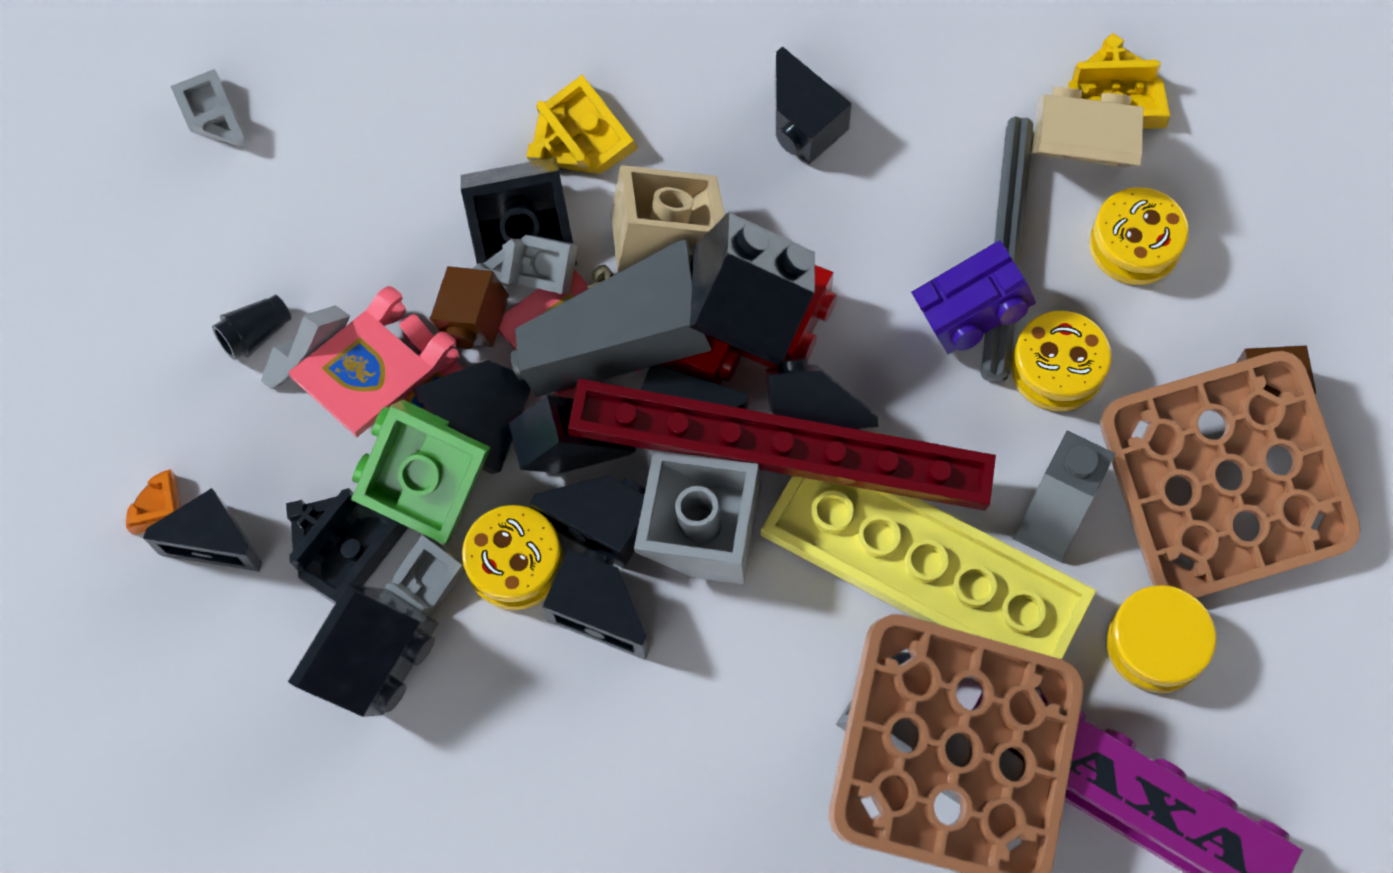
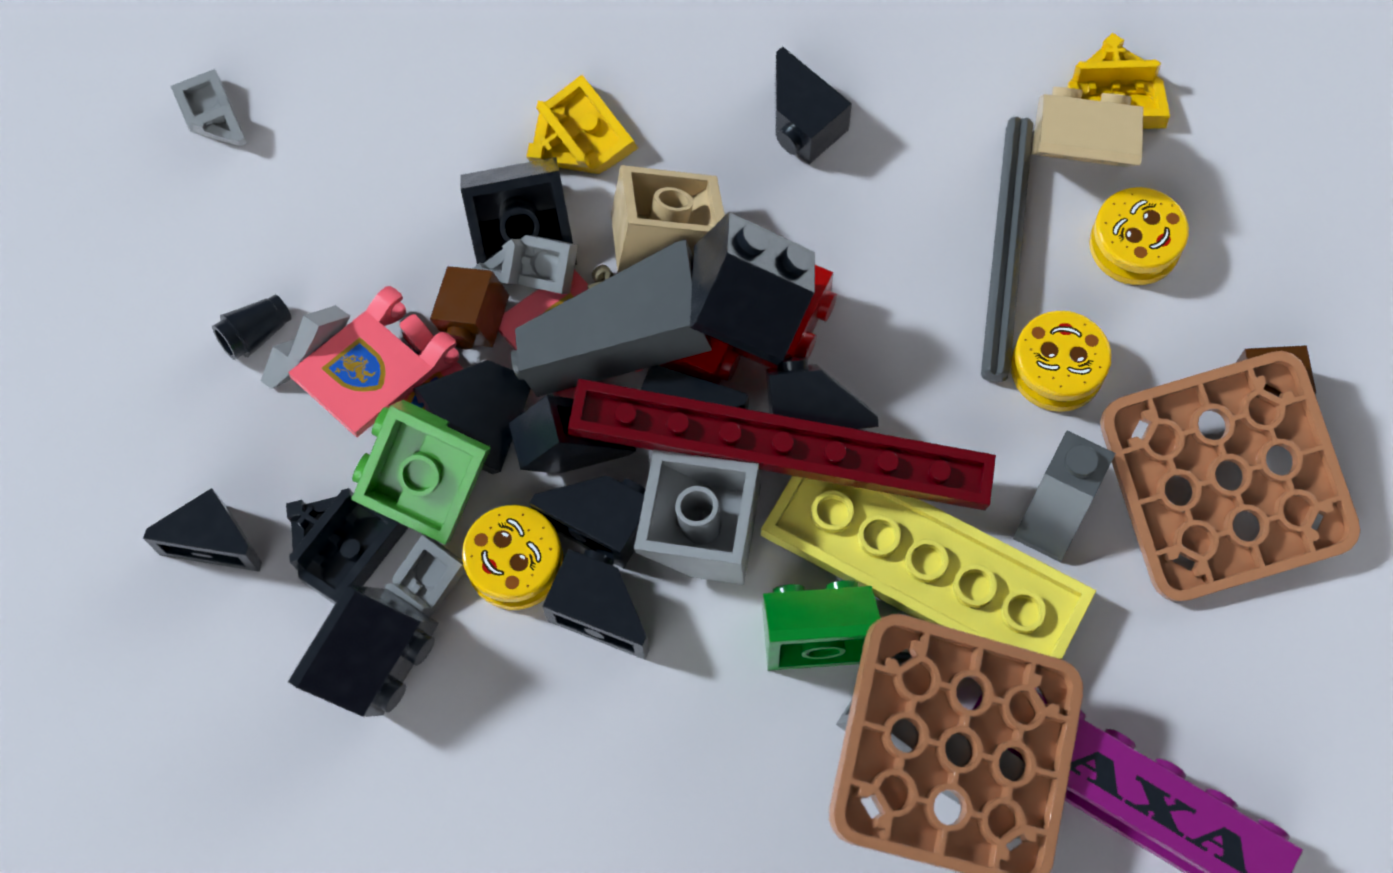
orange tile [126,469,181,535] -> none
dark purple brick [911,240,1036,355] -> none
yellow head [1106,585,1216,693] -> none
none -> green slope [762,580,880,671]

